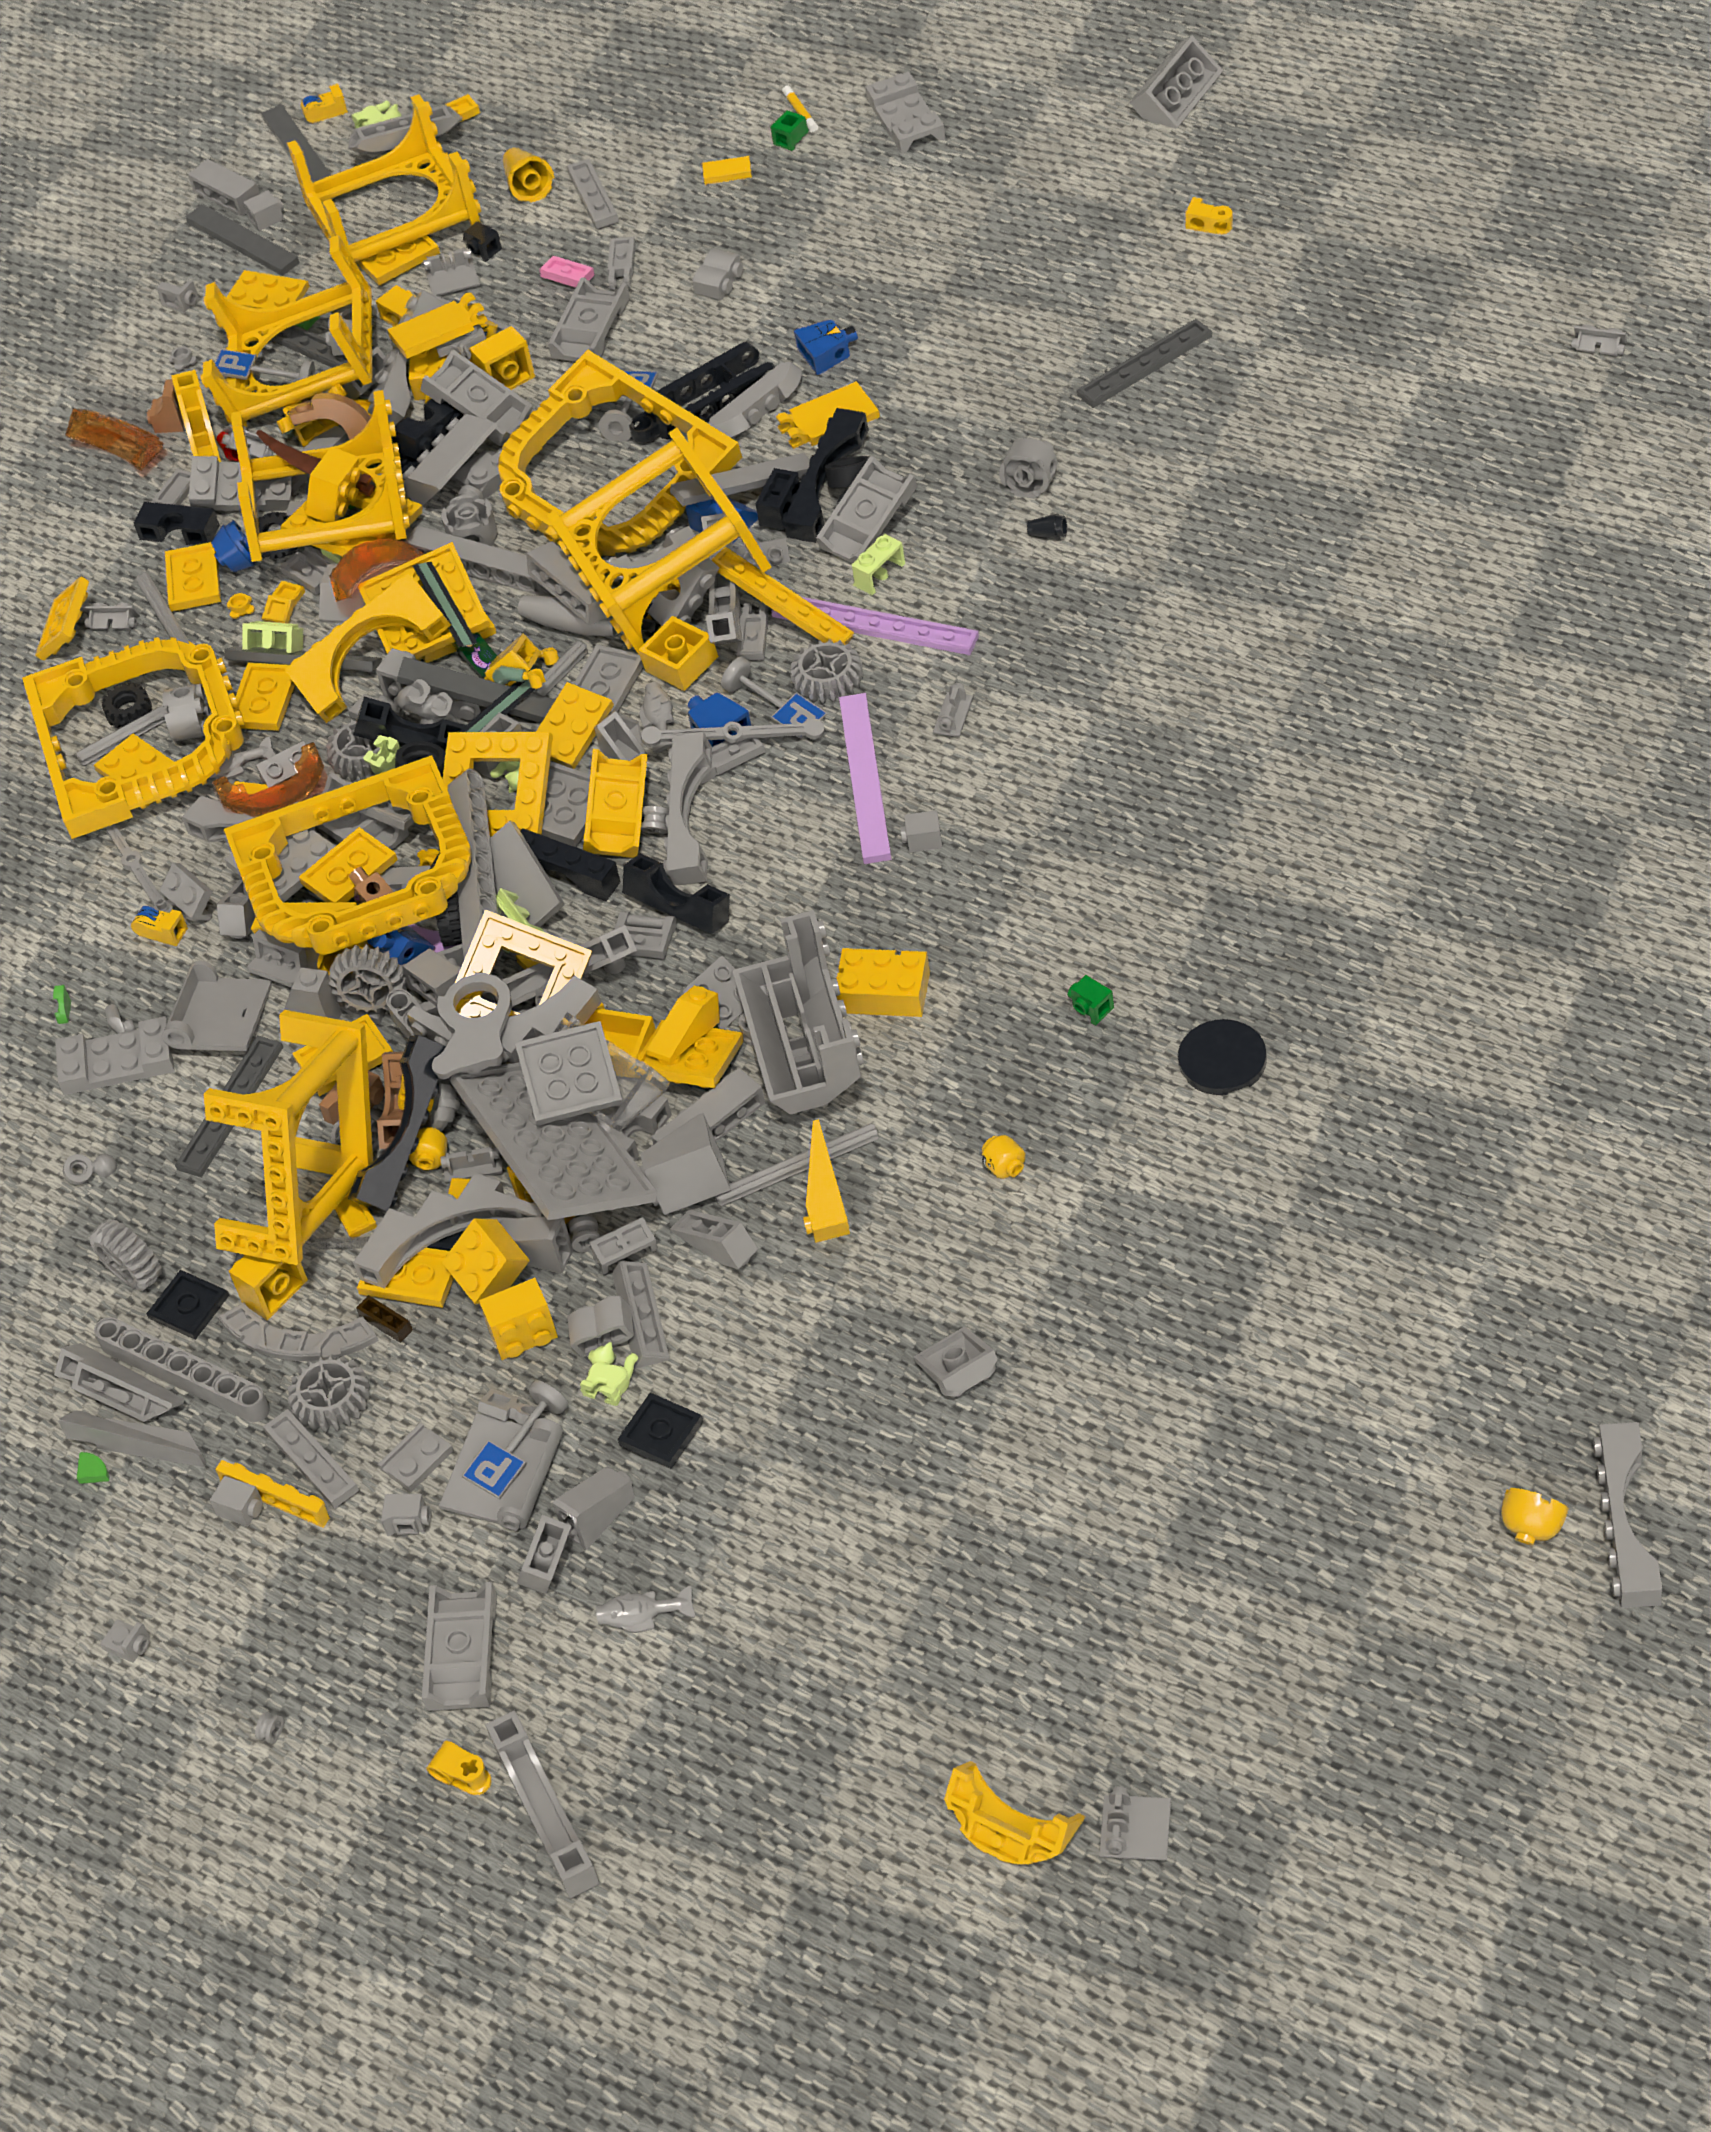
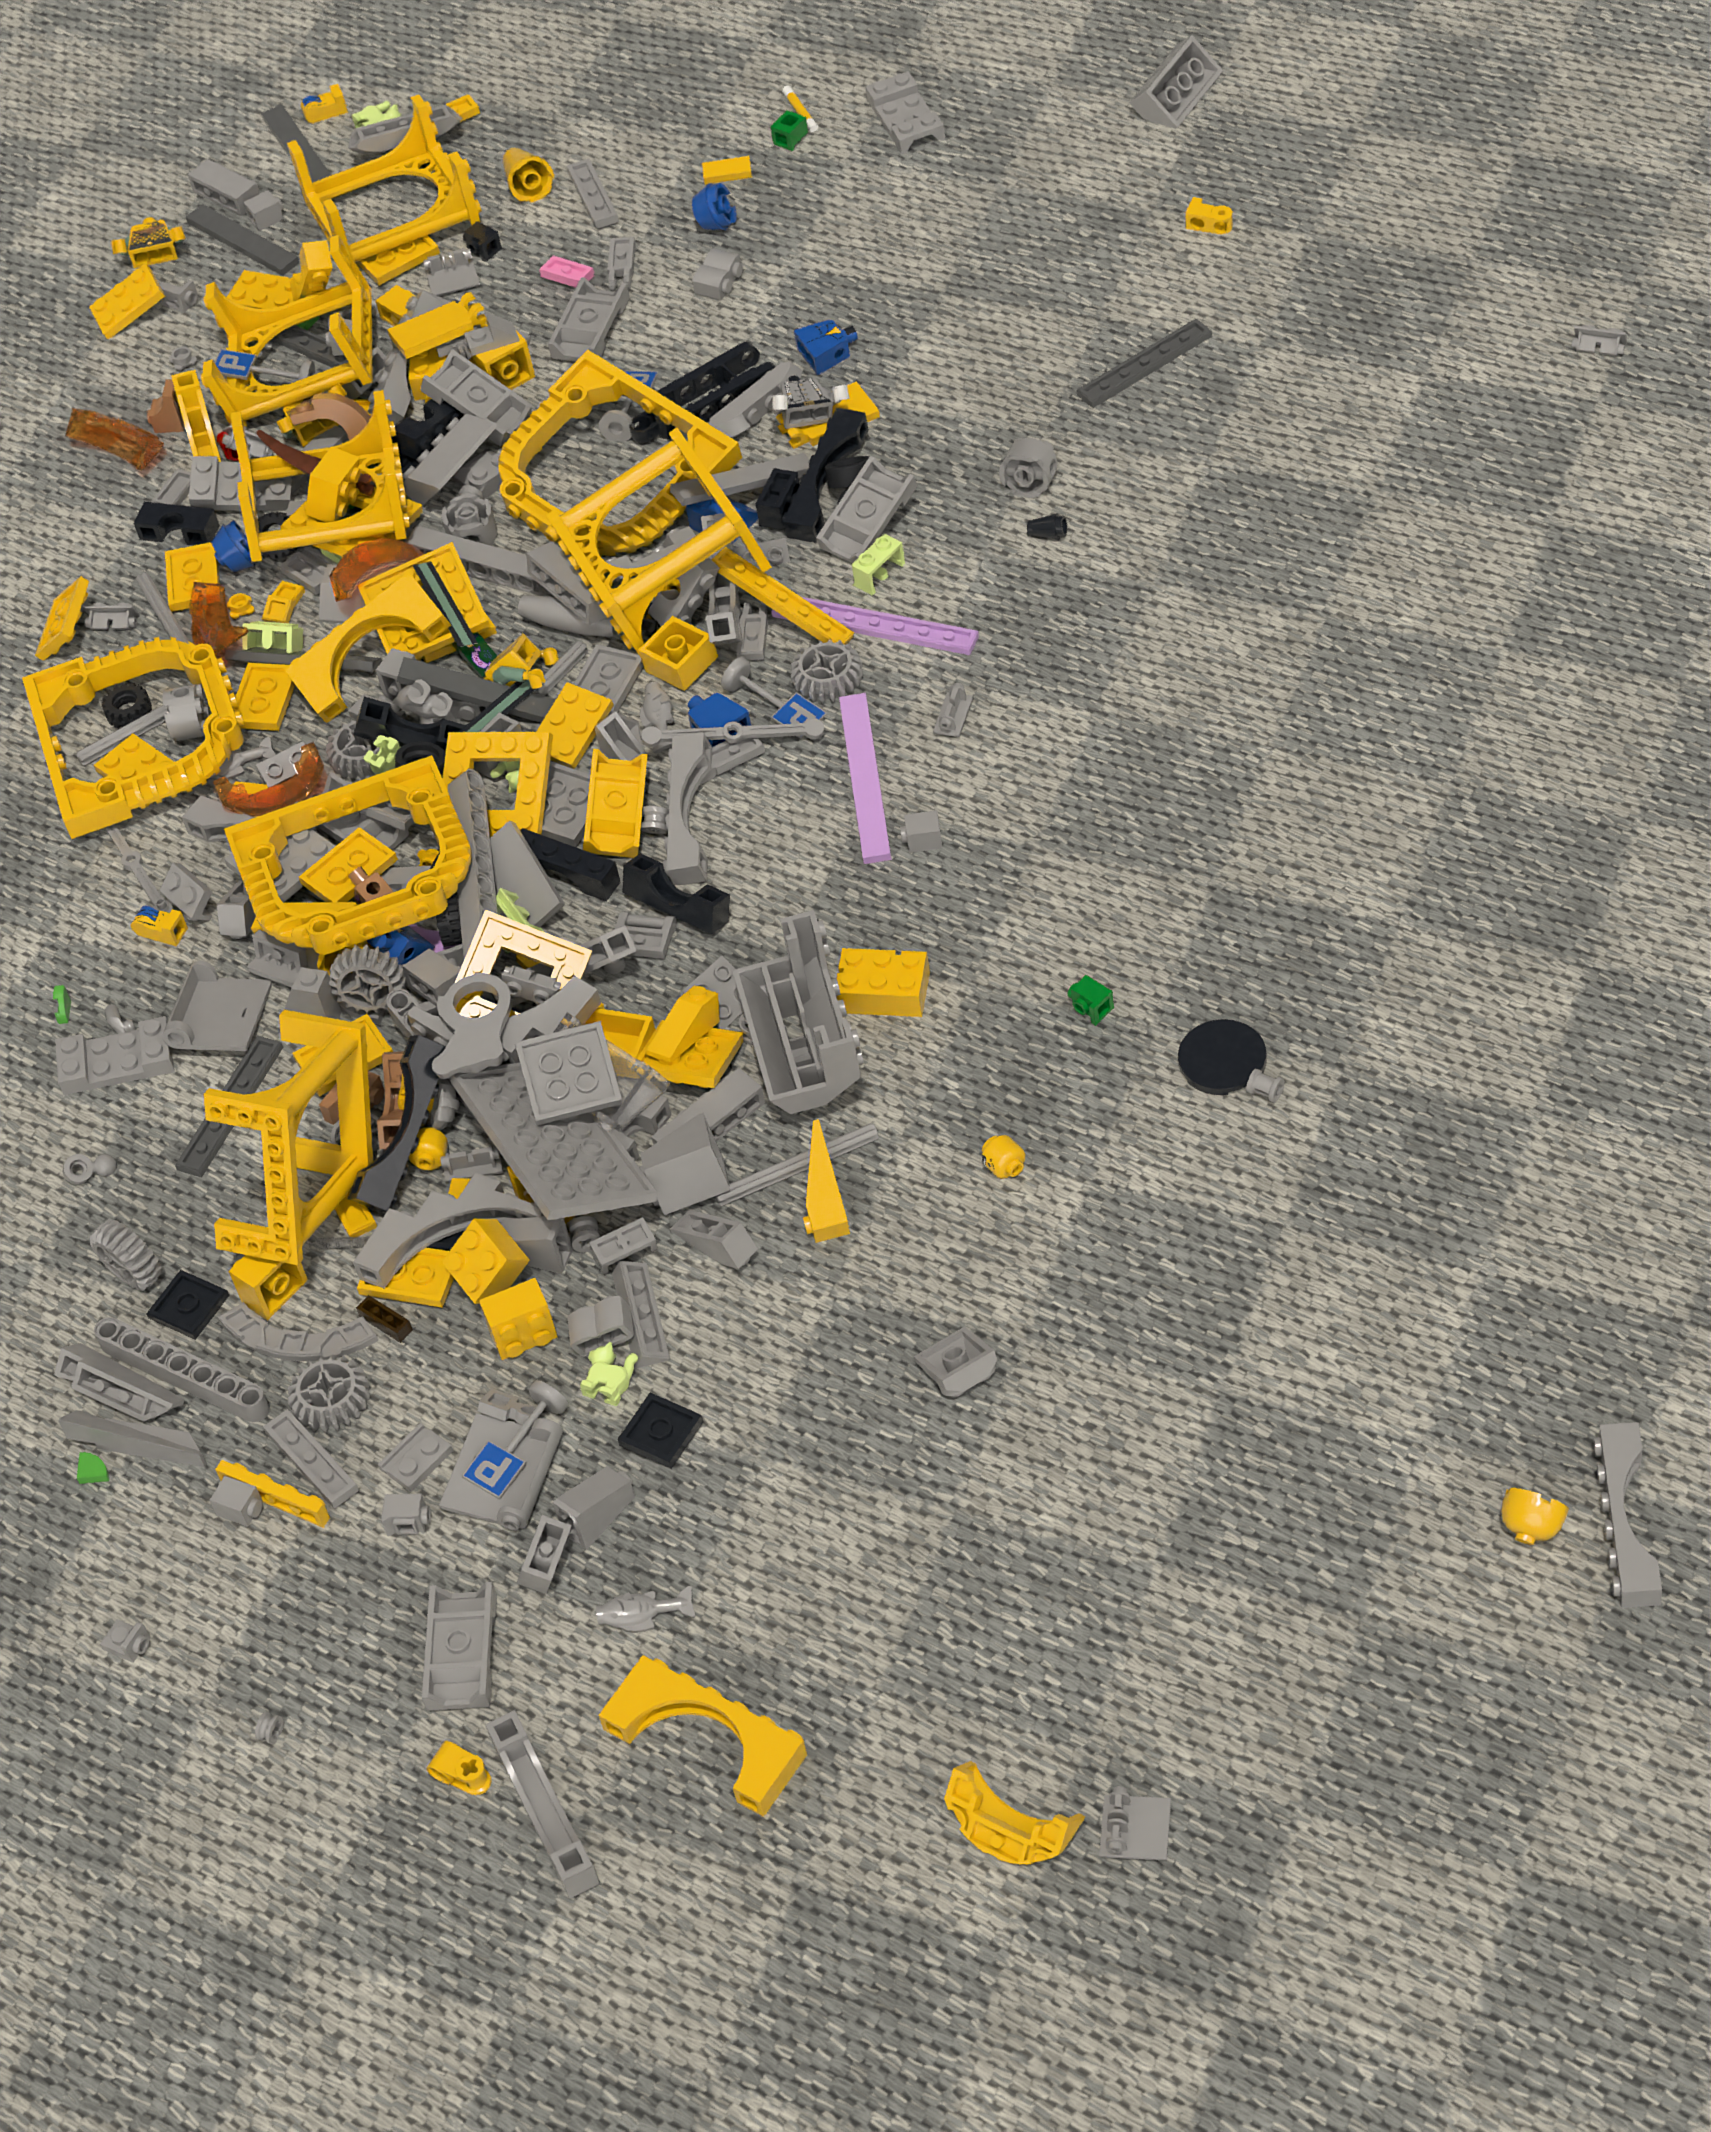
none -> yellow plate [89,263,165,339]
none -> torso [111,217,186,269]
none -> clear orange windscreen [189,582,249,656]
none -> yellow arch [290,240,333,301]
none -> light grey slope [464,311,520,356]
none -> light grey hinge [501,965,561,1005]
none -> yellow arch [599,1655,807,1817]
none -> blue cone [692,183,737,230]
none -> light grey torso [770,375,850,429]
none -> light grey bush [1246,1069,1285,1103]

